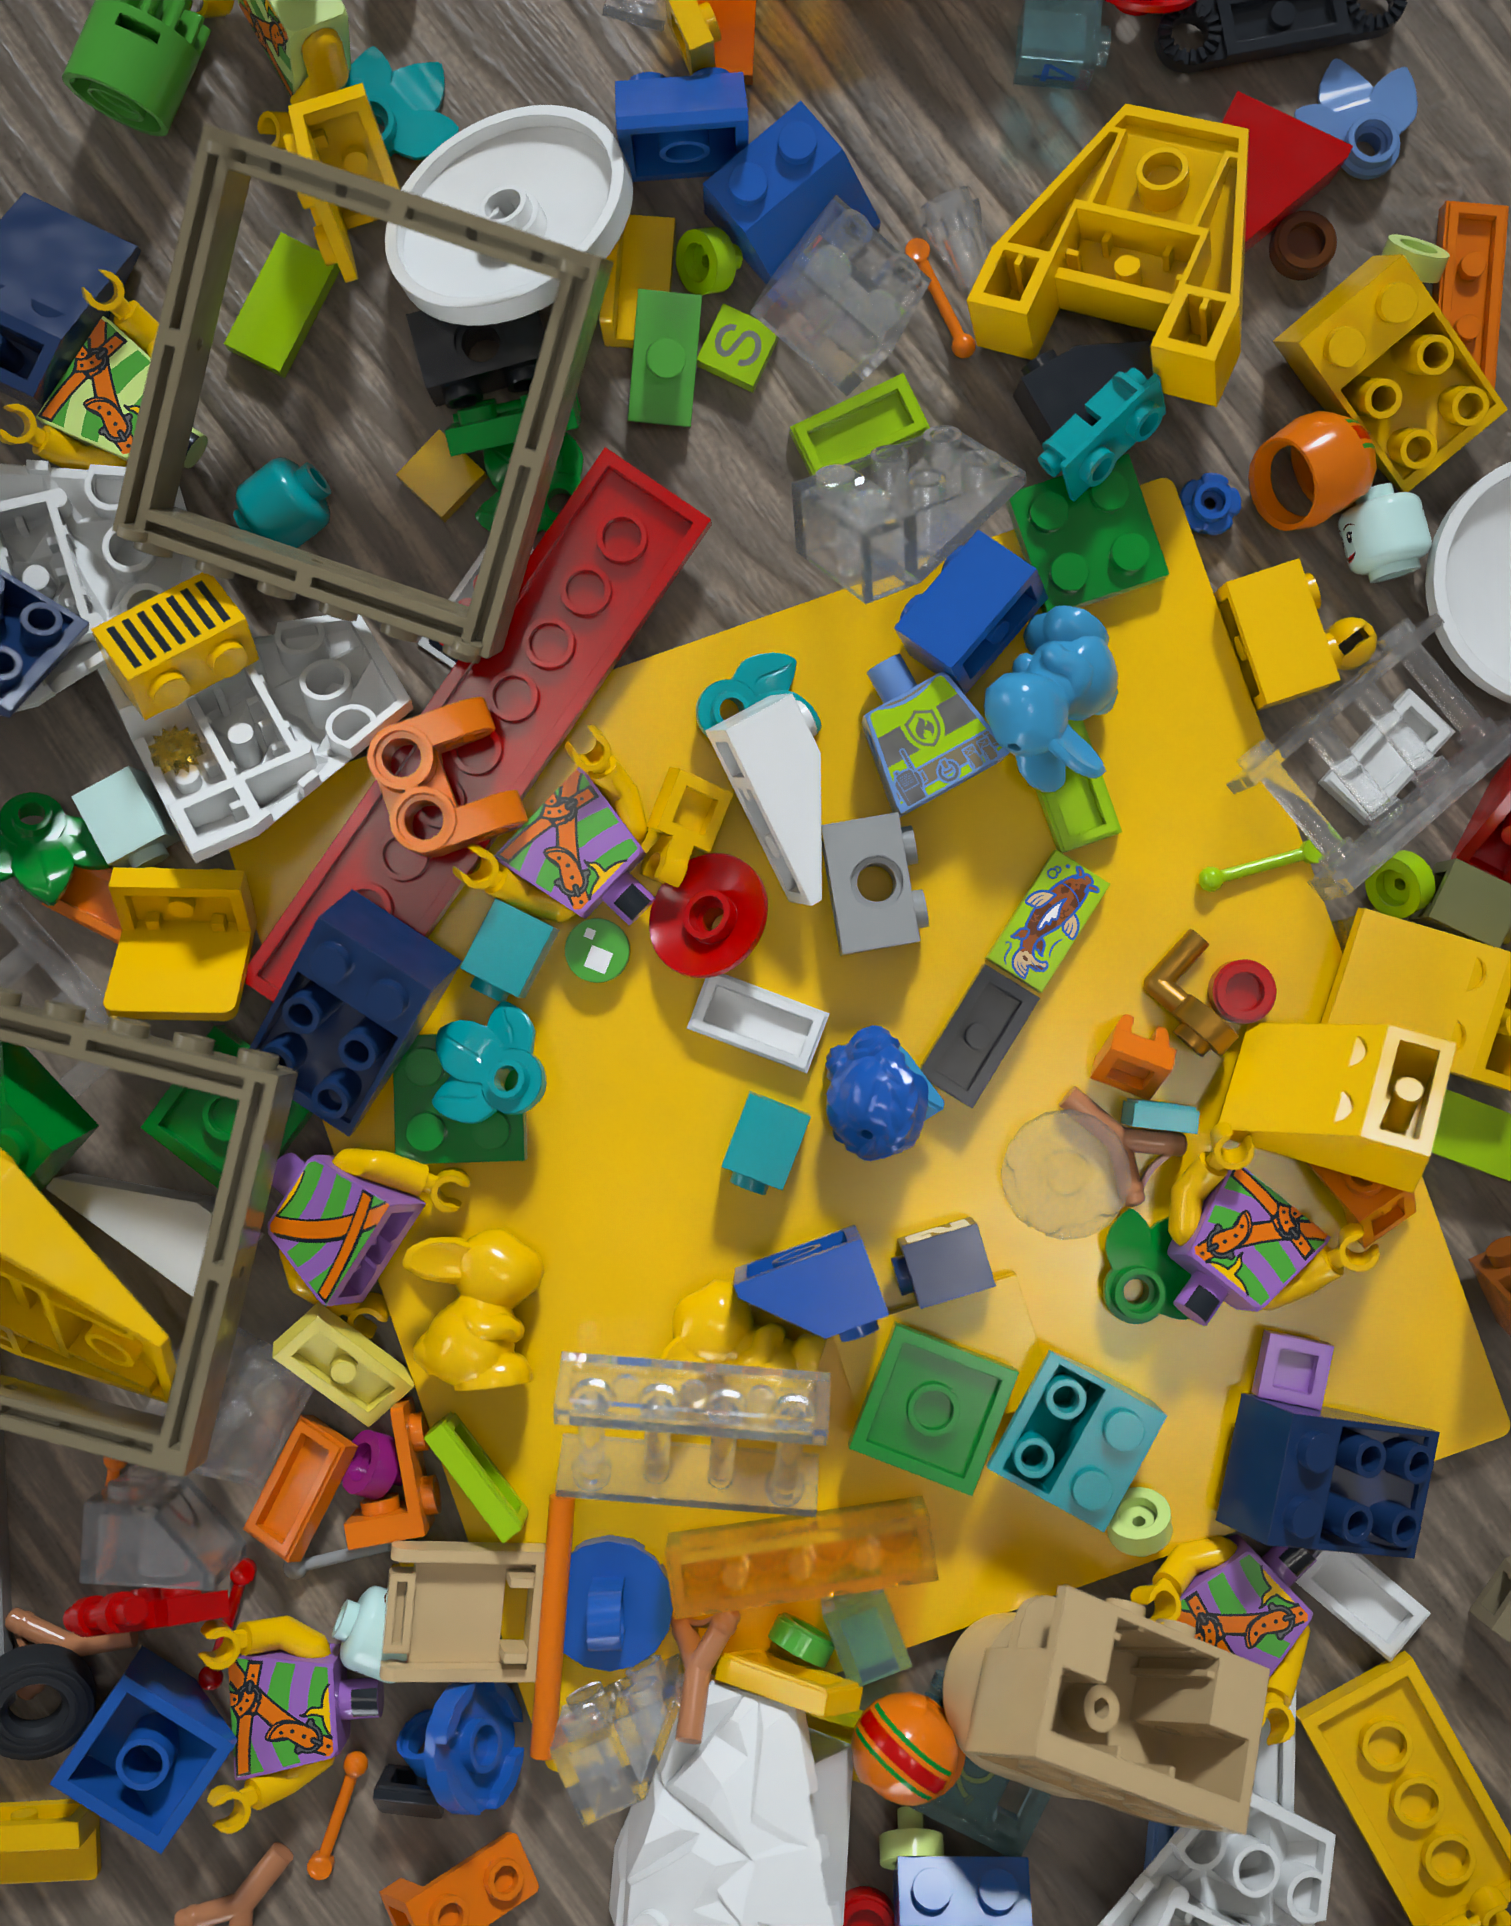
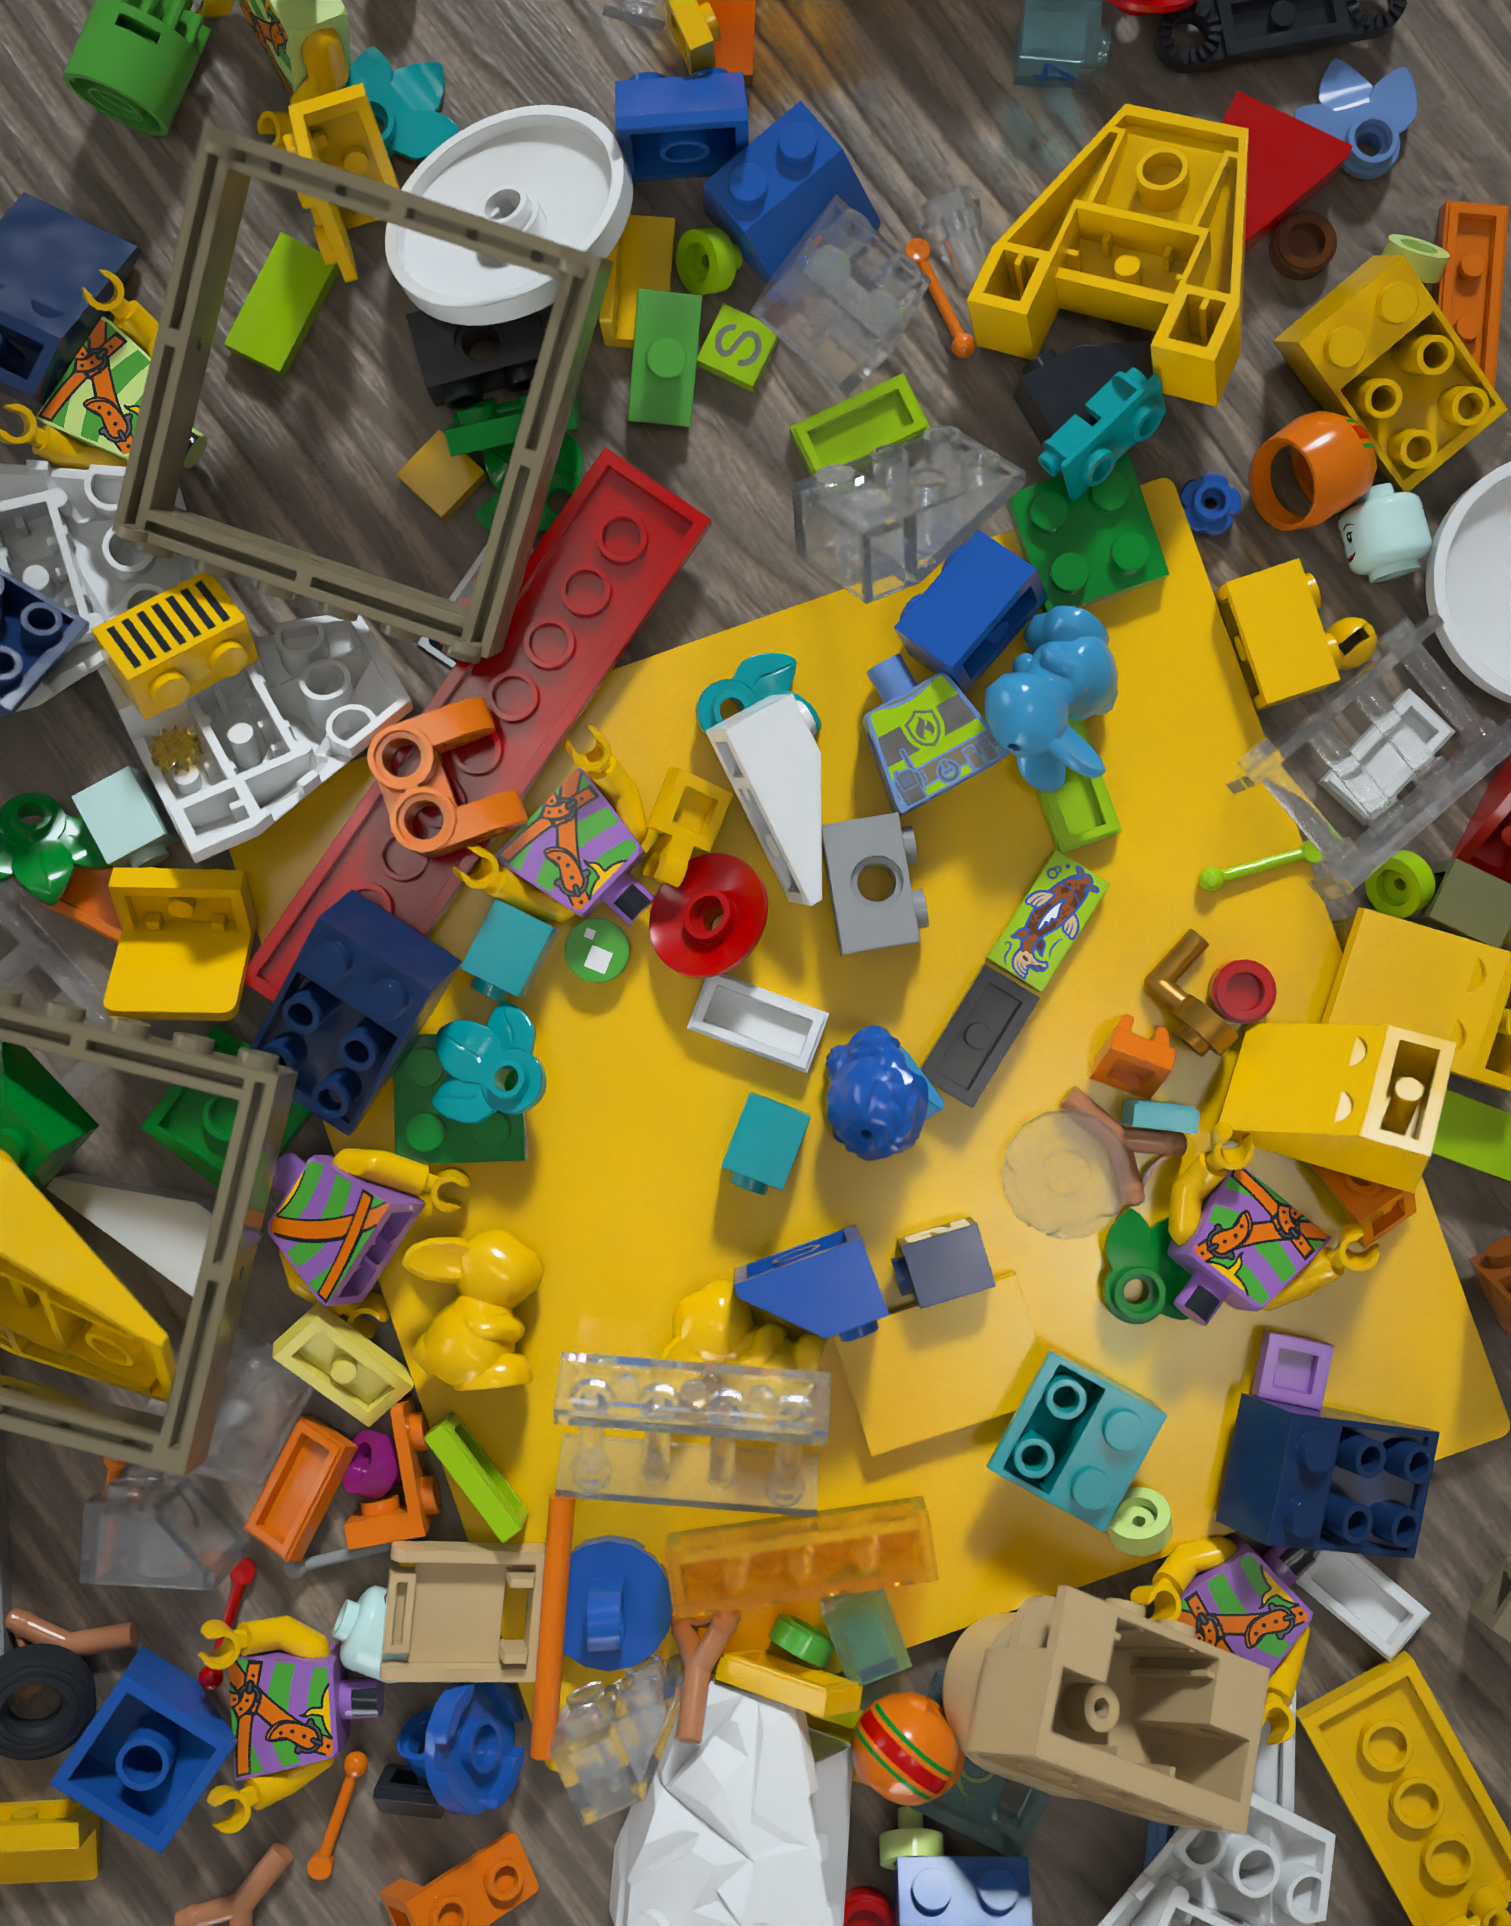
red plate [63,1580,230,1637] -> none
teal head [233,457,331,548] -> none
green plate [848,1321,1019,1496] -> none

